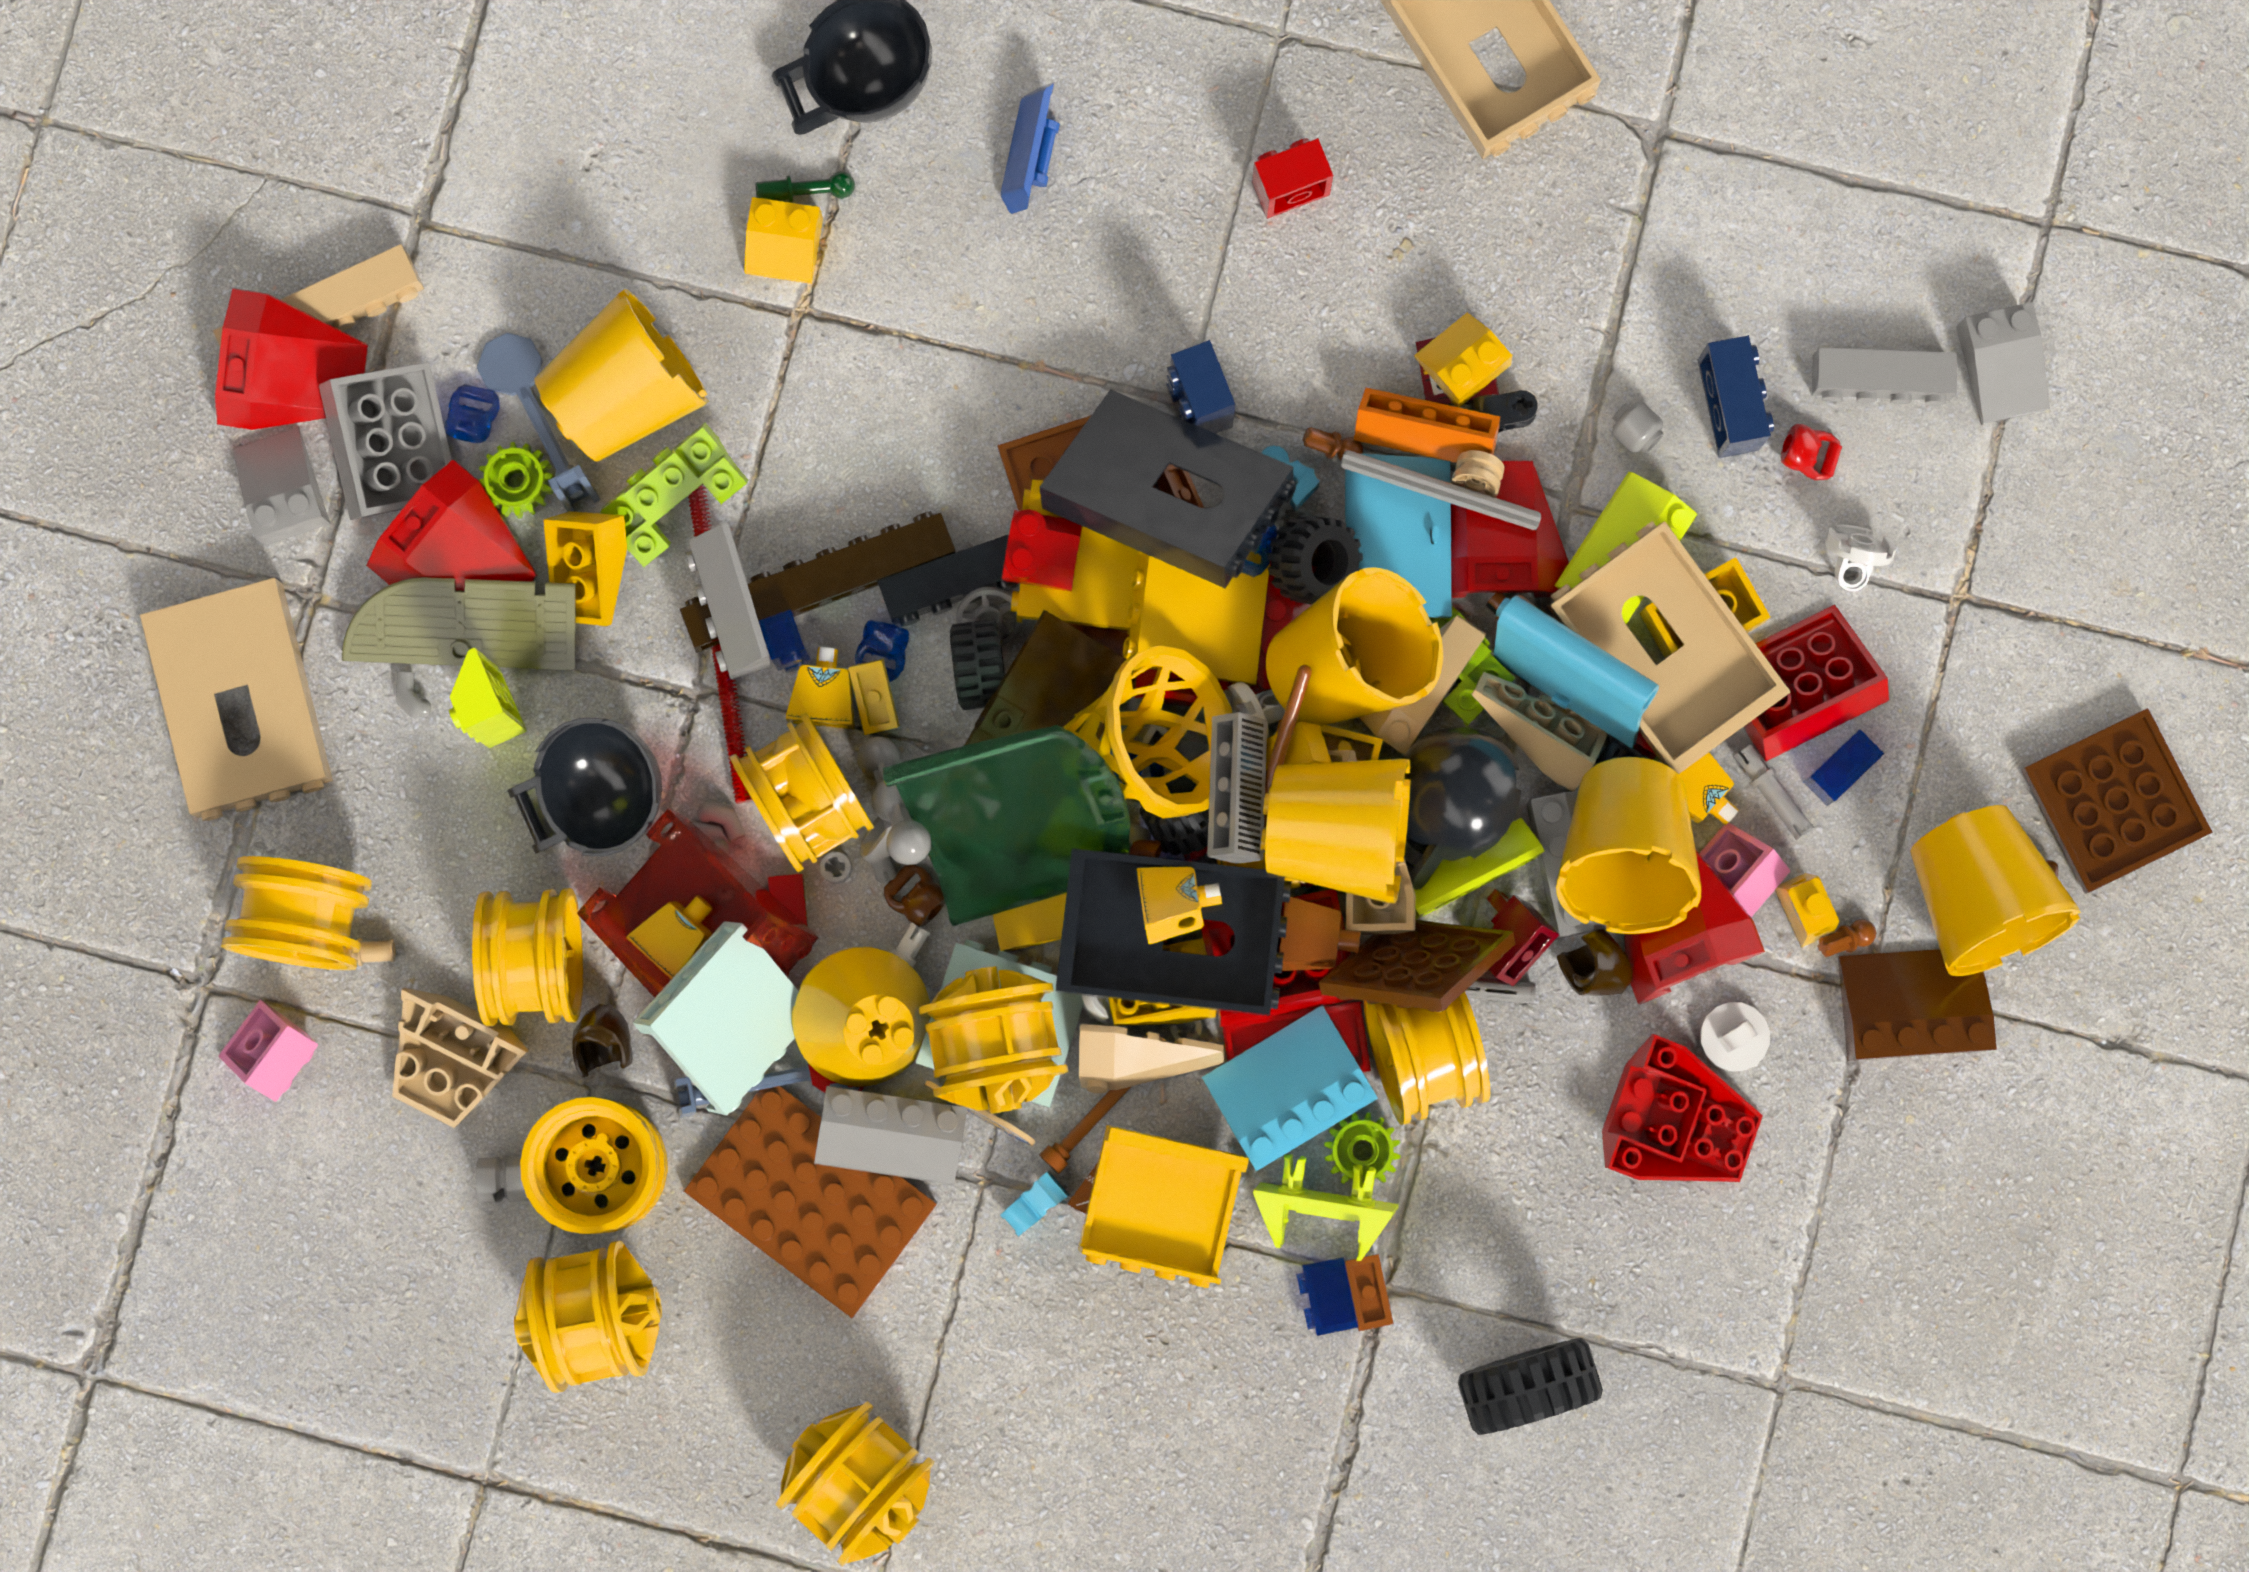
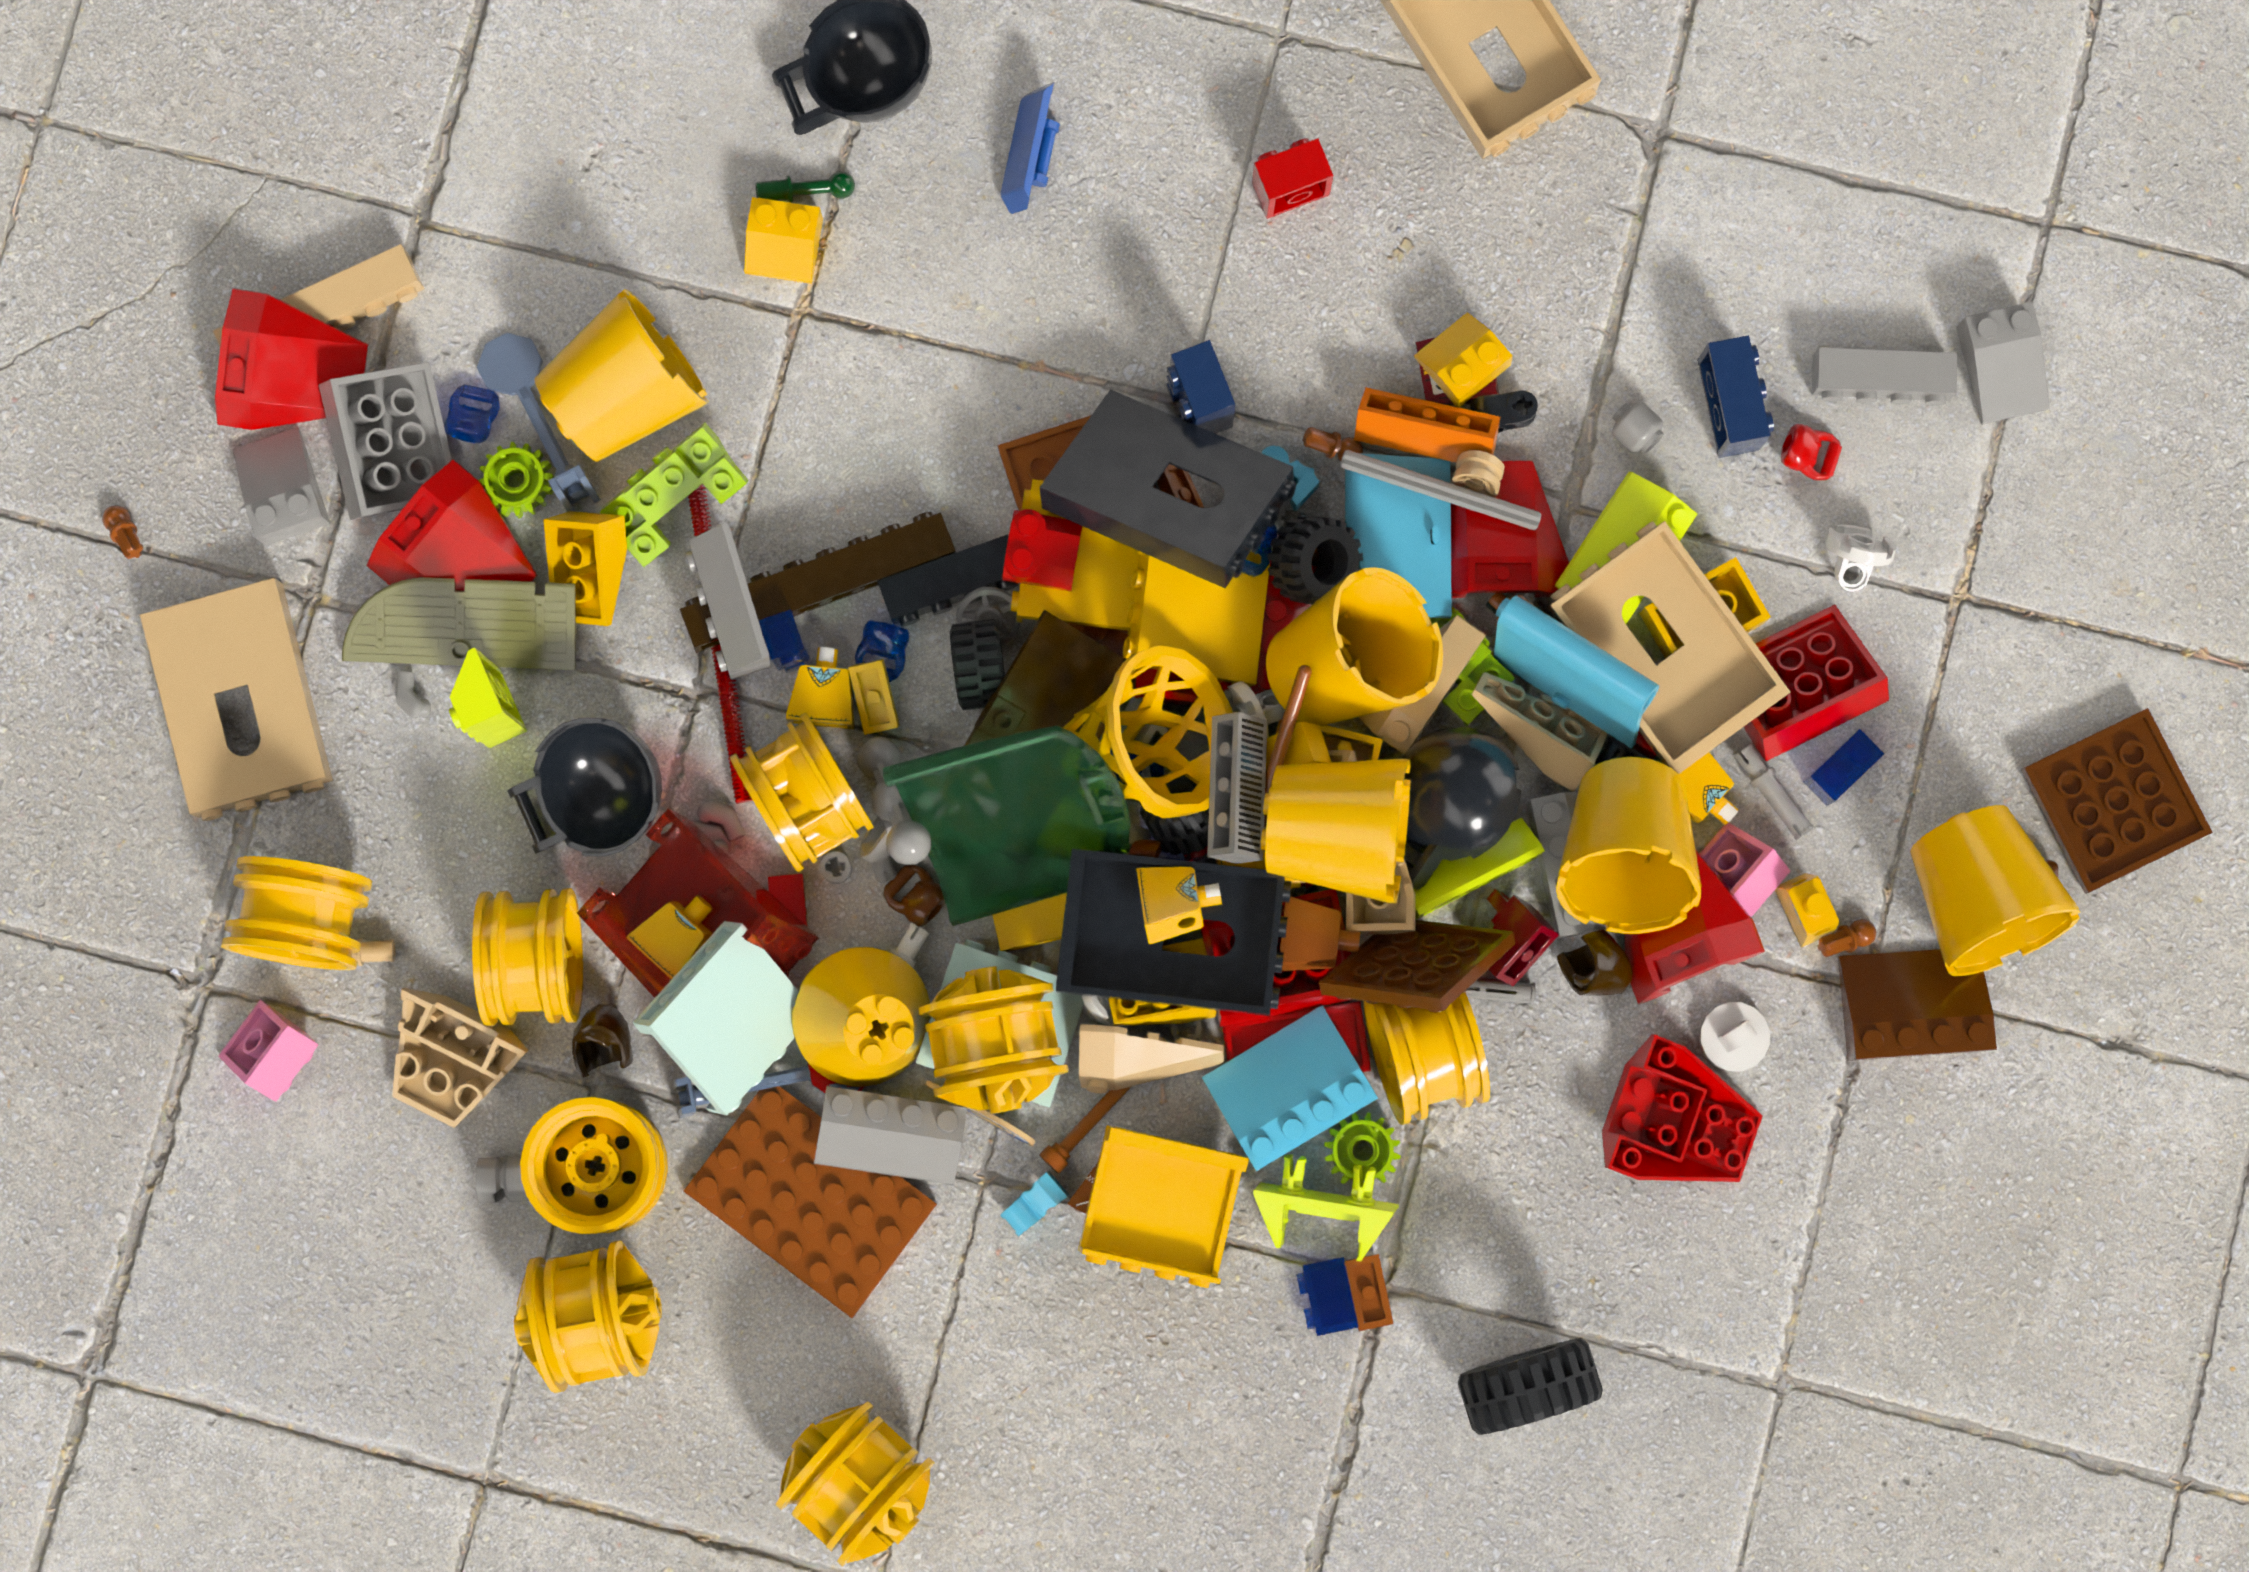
none -> dark orange axle [102,505,143,559]

